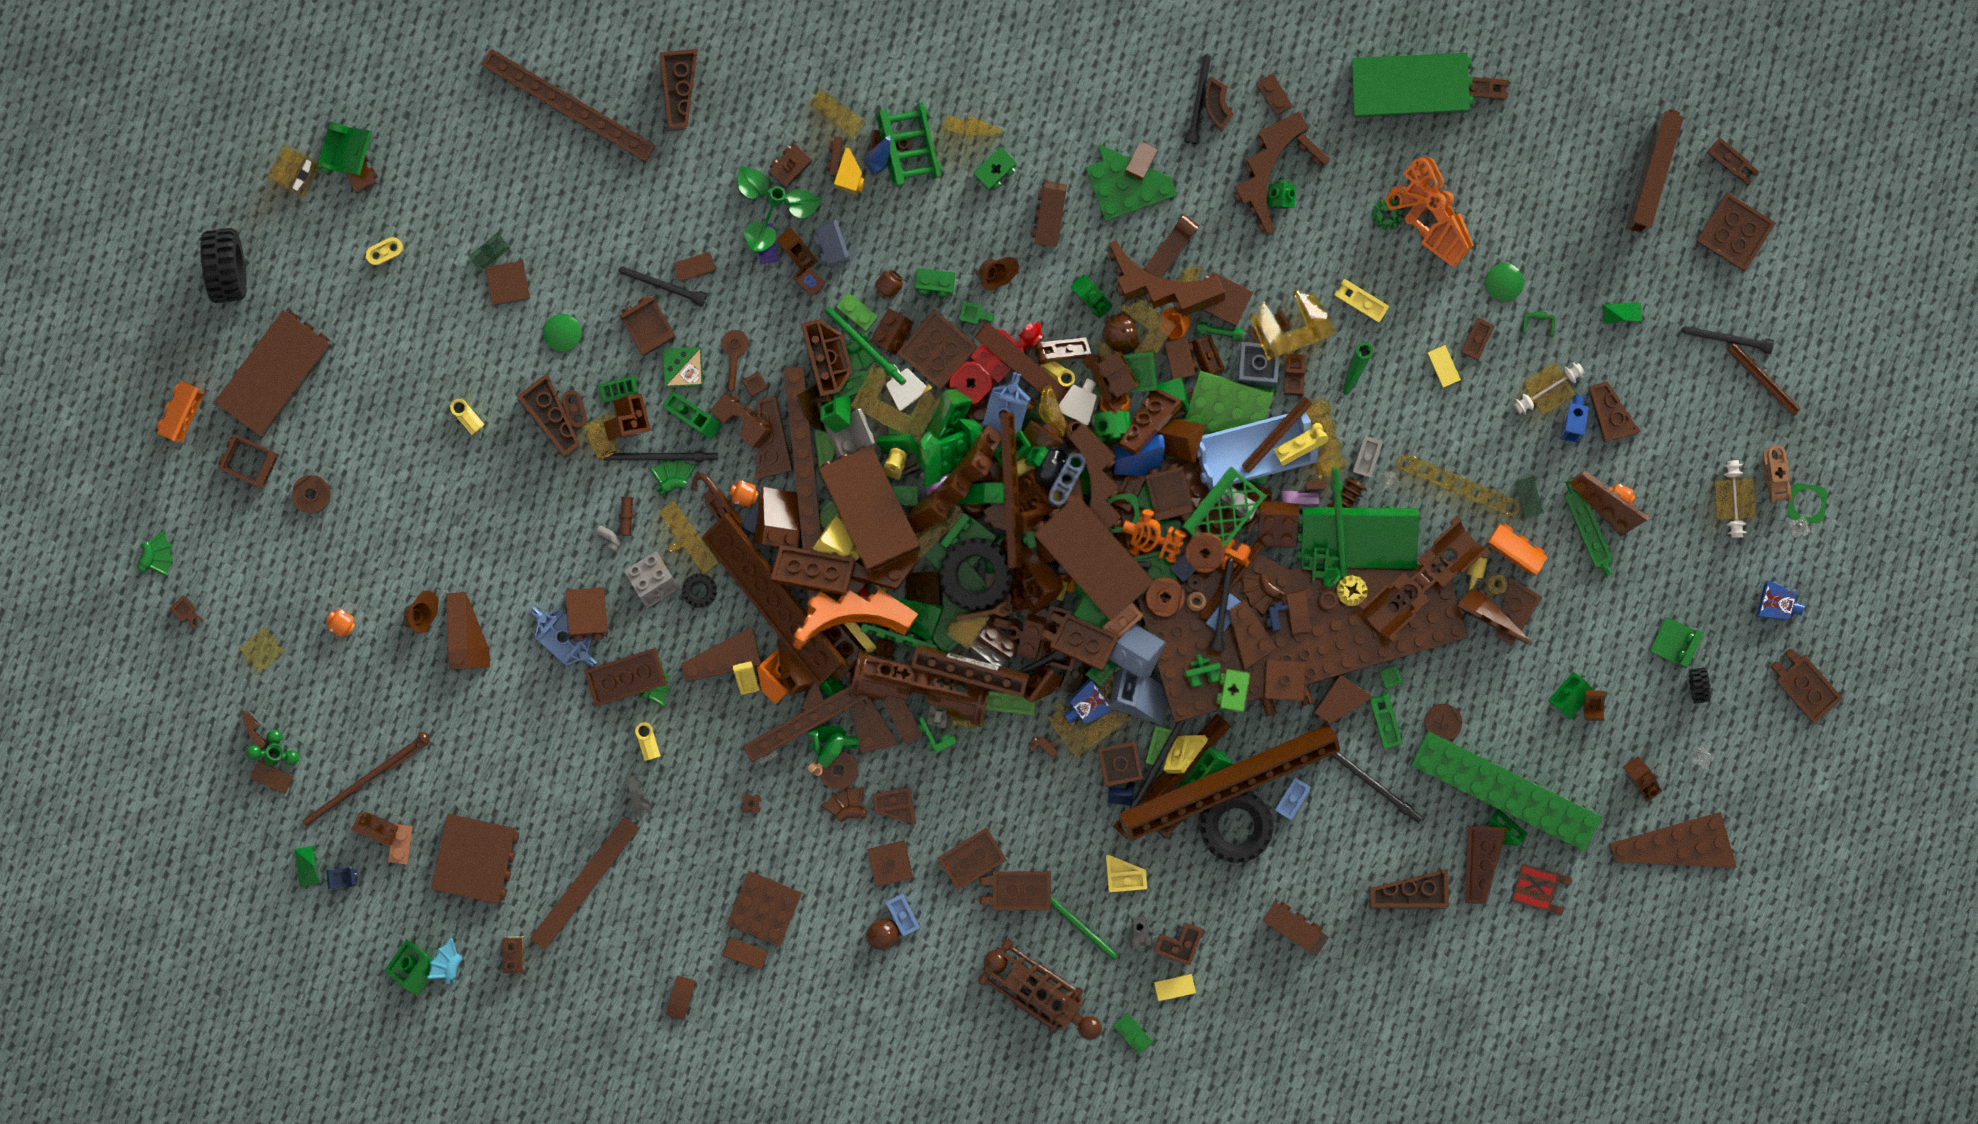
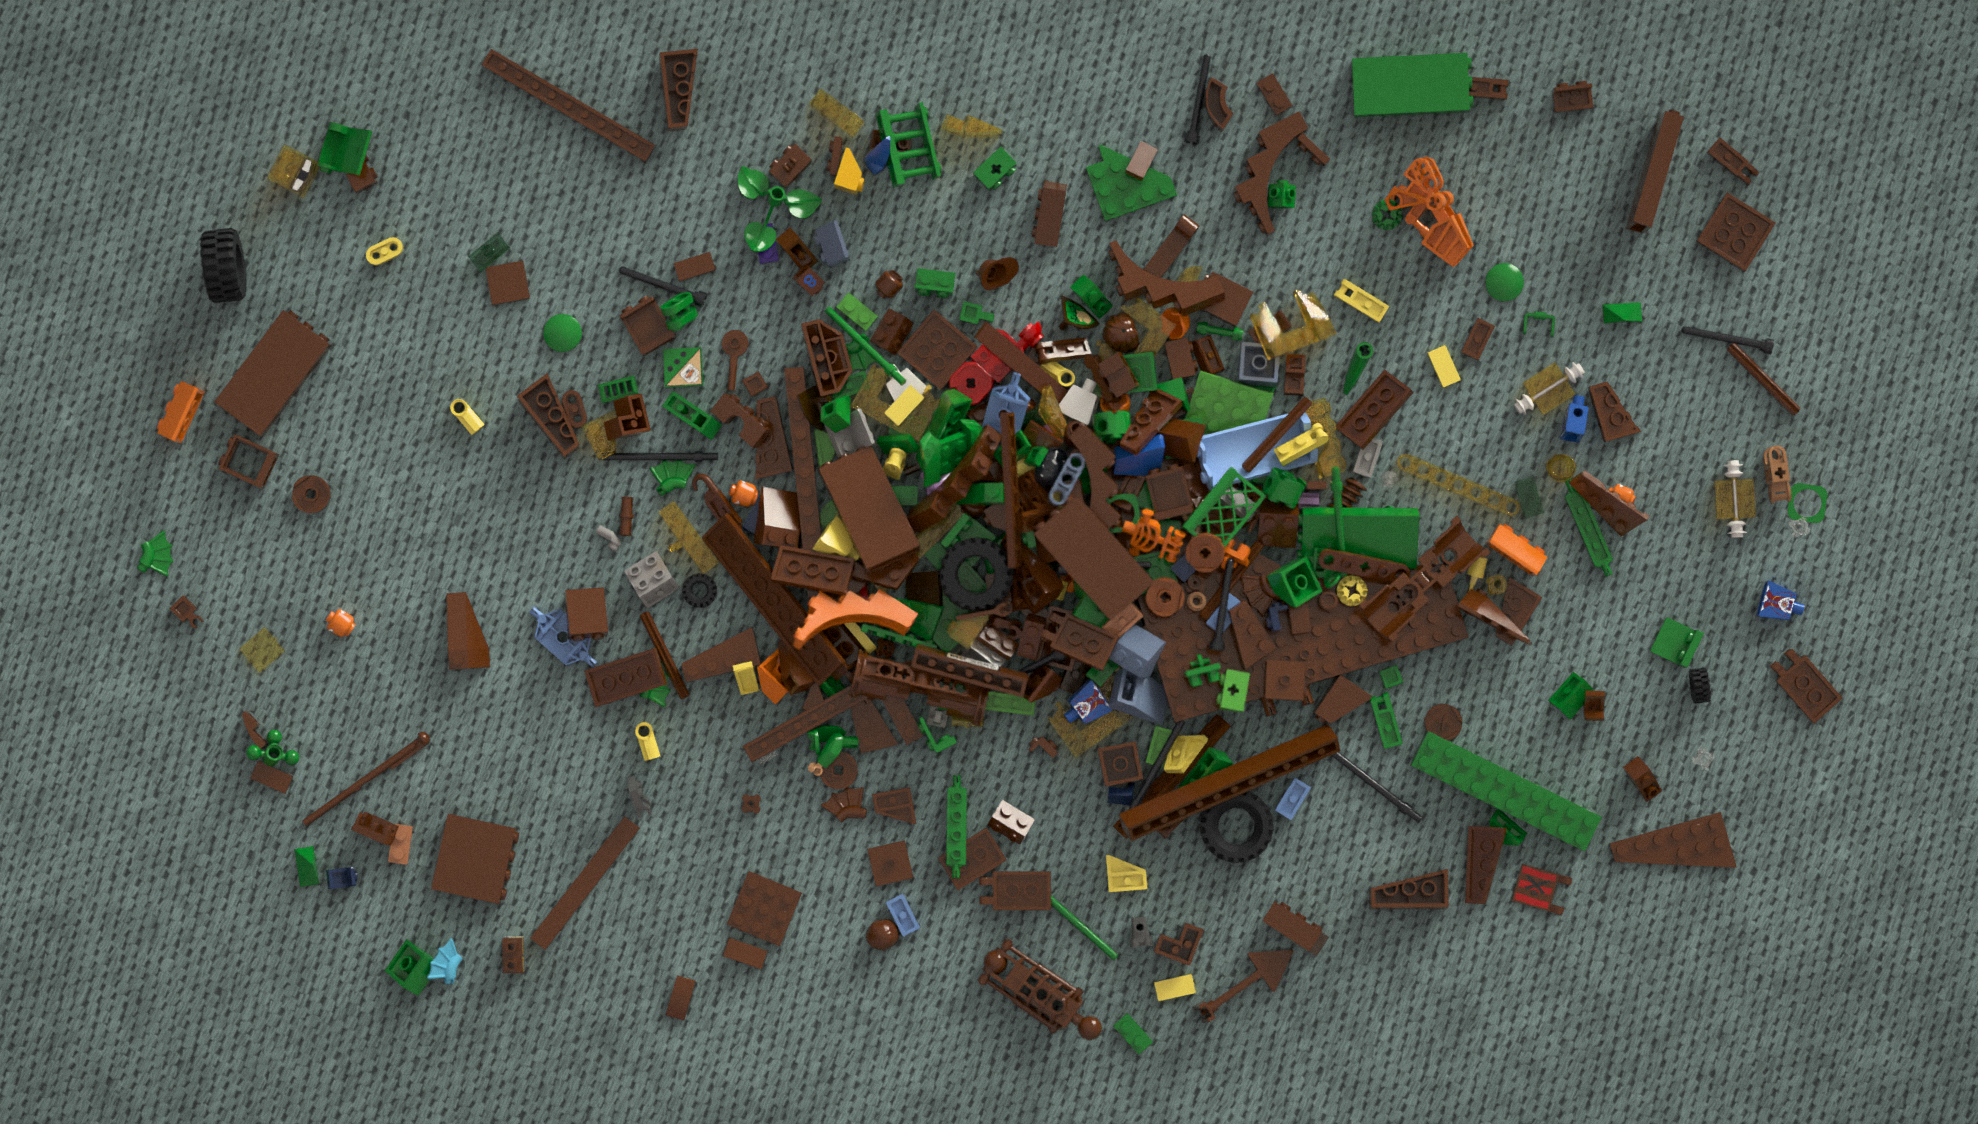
reddish brown piece [403,591,439,634] -> none
none -> reddish brown axle [640,611,690,699]
none -> green brick [660,292,698,331]
none -> light yellow tile [884,385,924,426]
none -> green plate [946,775,967,879]
none -> bracket [987,800,1035,844]
none -> shield [1059,295,1100,331]
none -> reddish brown piece [1192,950,1293,1023]
none -> green brick [1262,467,1307,509]
none -> green slope [1266,557,1322,608]
none -> reddish brown piece [1318,549,1410,582]
none -> reddish brown plate [1335,370,1414,450]
none -> clear yellow hair [1546,454,1576,482]
none -> reddish brown bracket [1552,81,1594,113]

